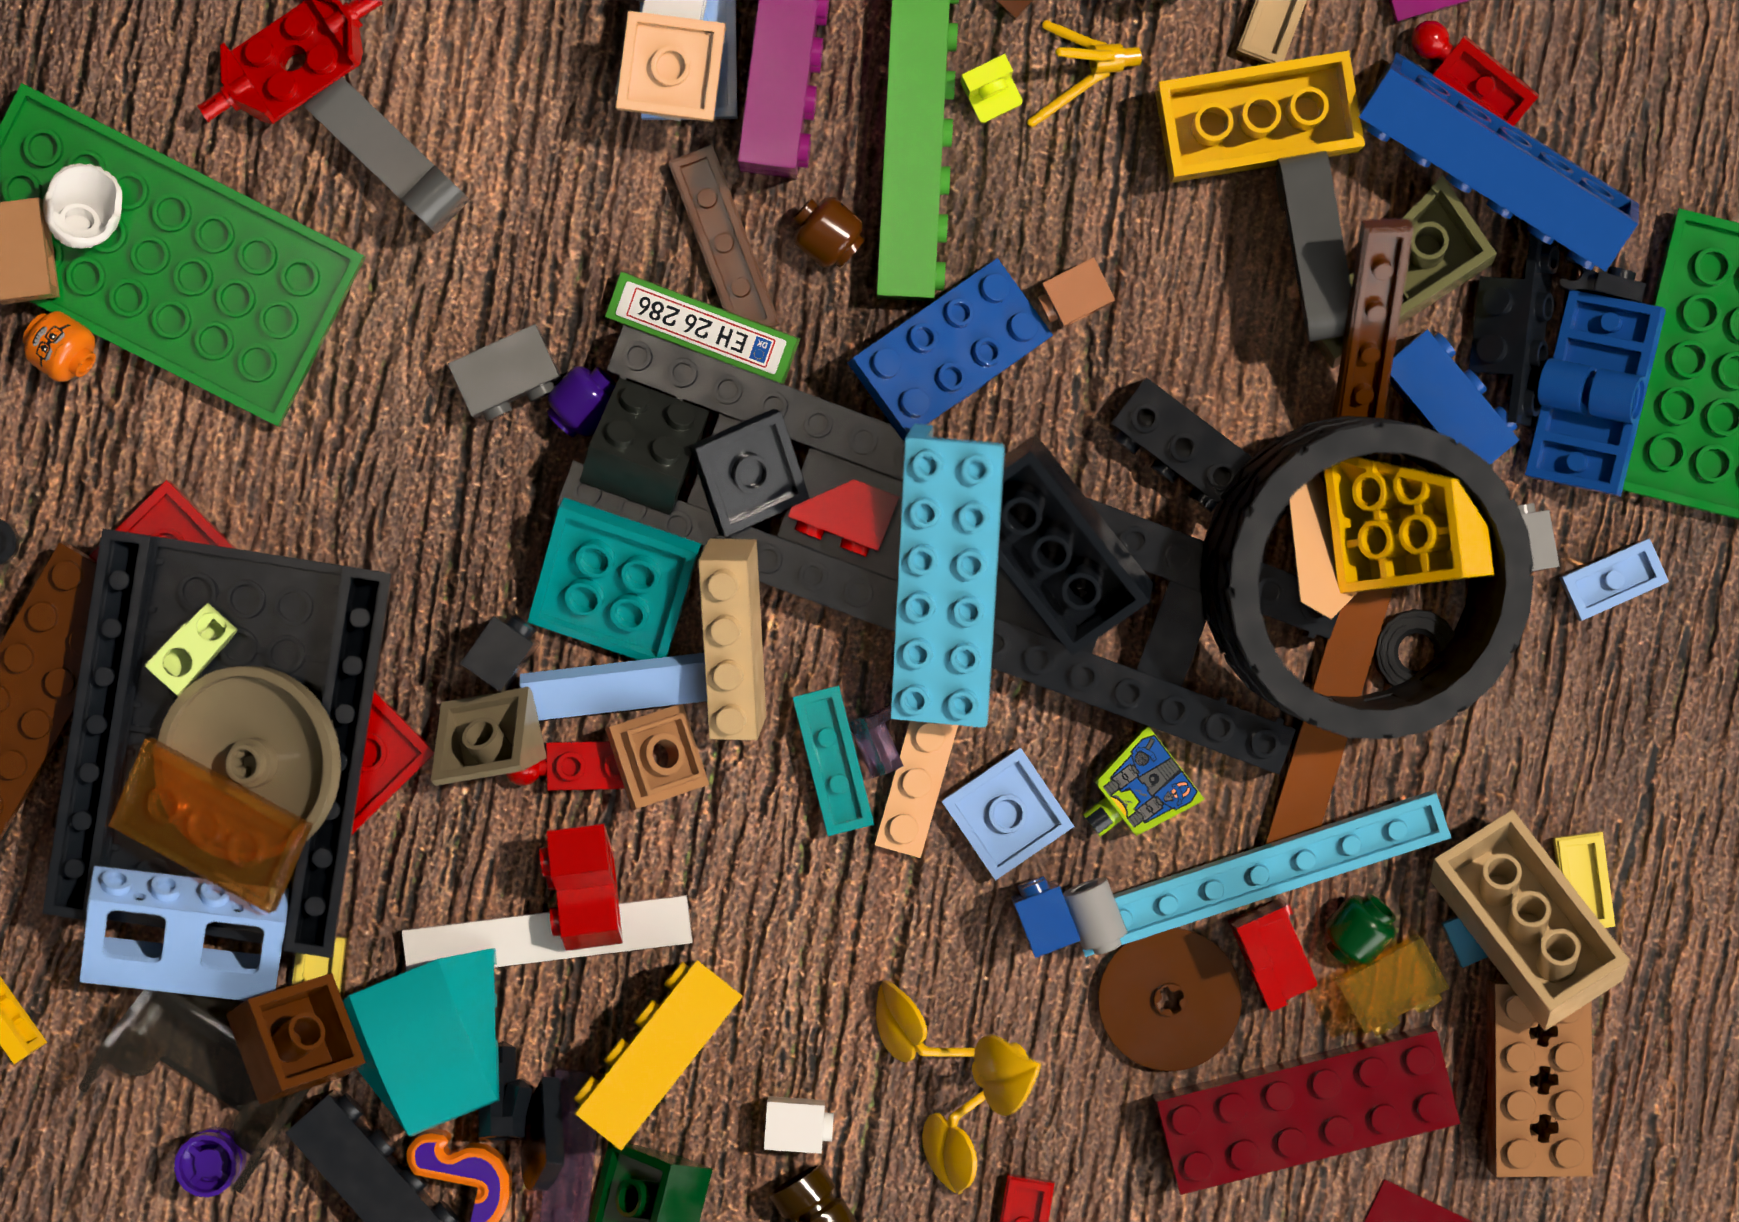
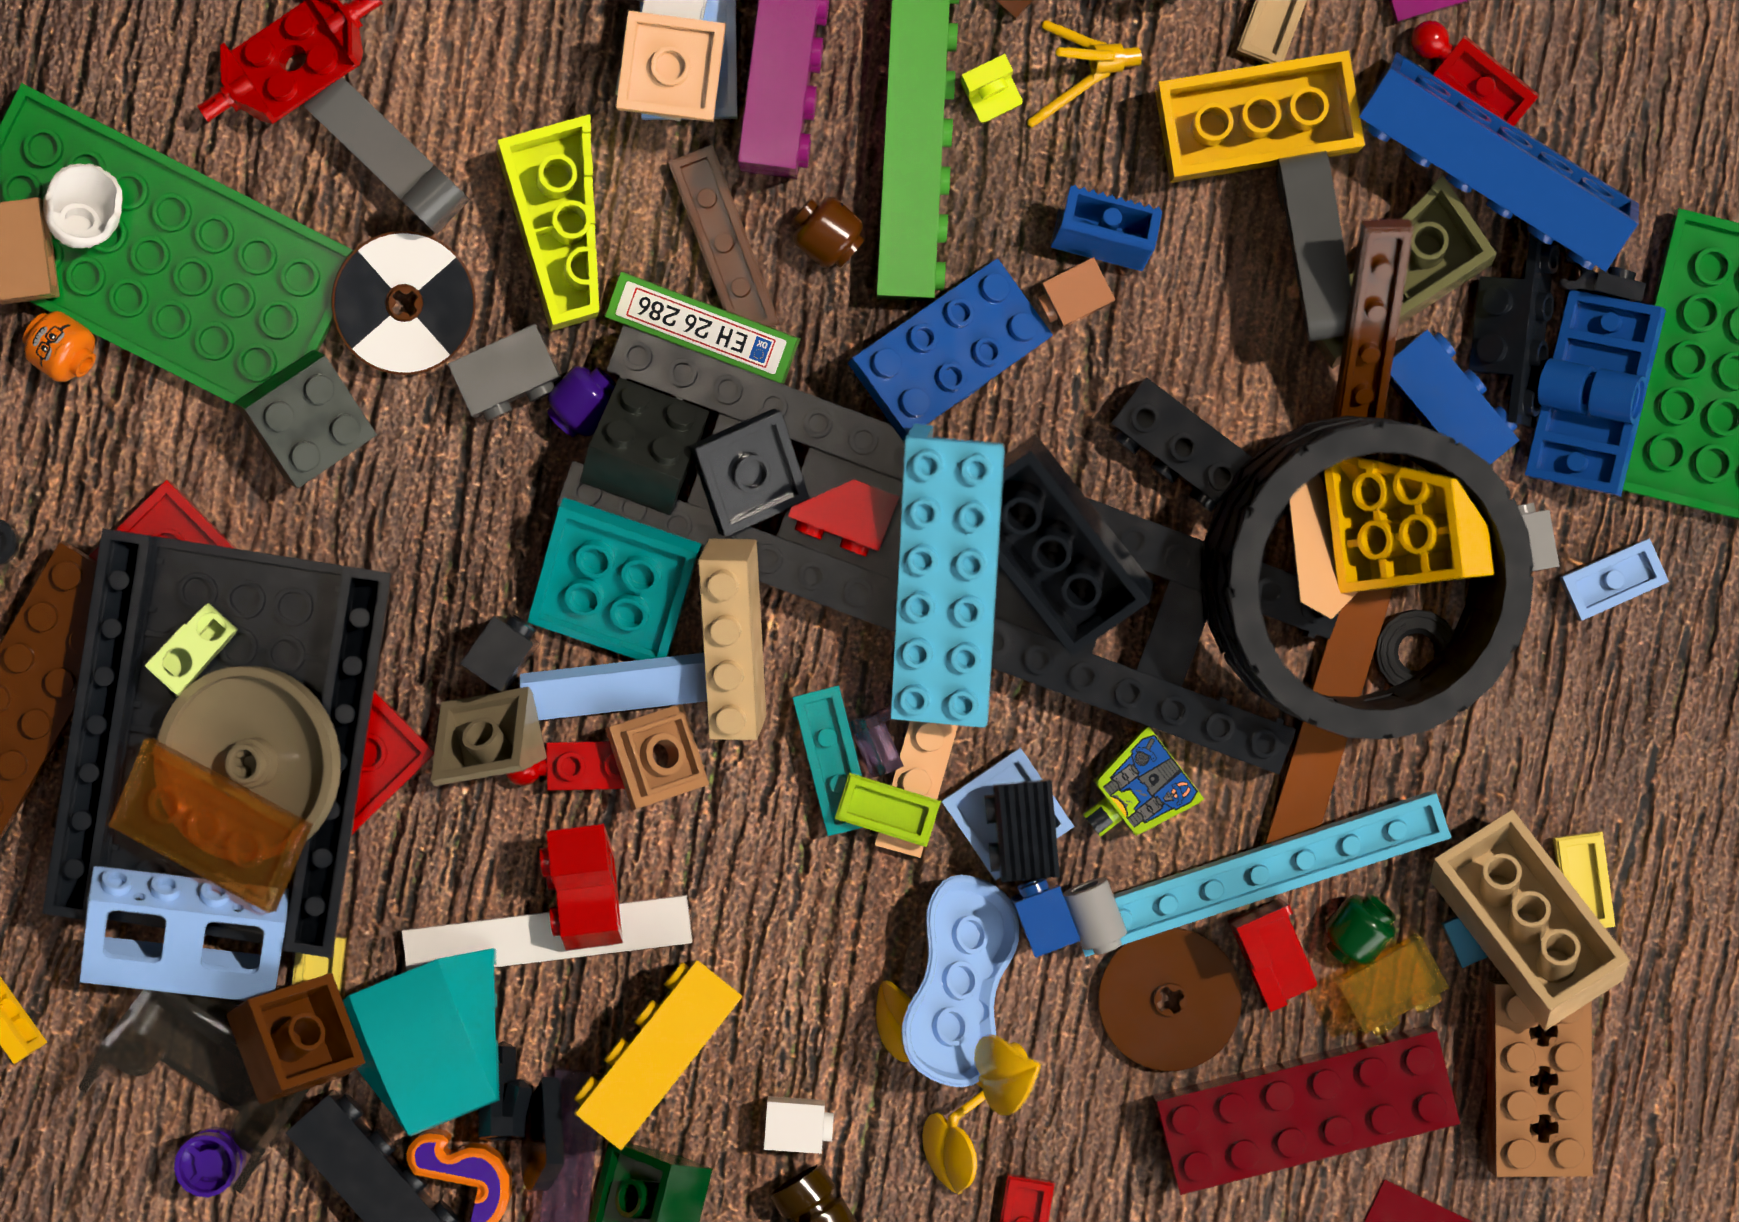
none -> pearl dark grey brick [234,349,377,489]
none -> piece [331,231,476,375]
none -> neon yellow wedge [496,114,599,332]
none -> lime tile [835,772,941,847]
none -> light blue plate [901,875,1019,1087]
none -> black brick [984,779,1060,882]
none -> blue brick [1051,184,1162,272]

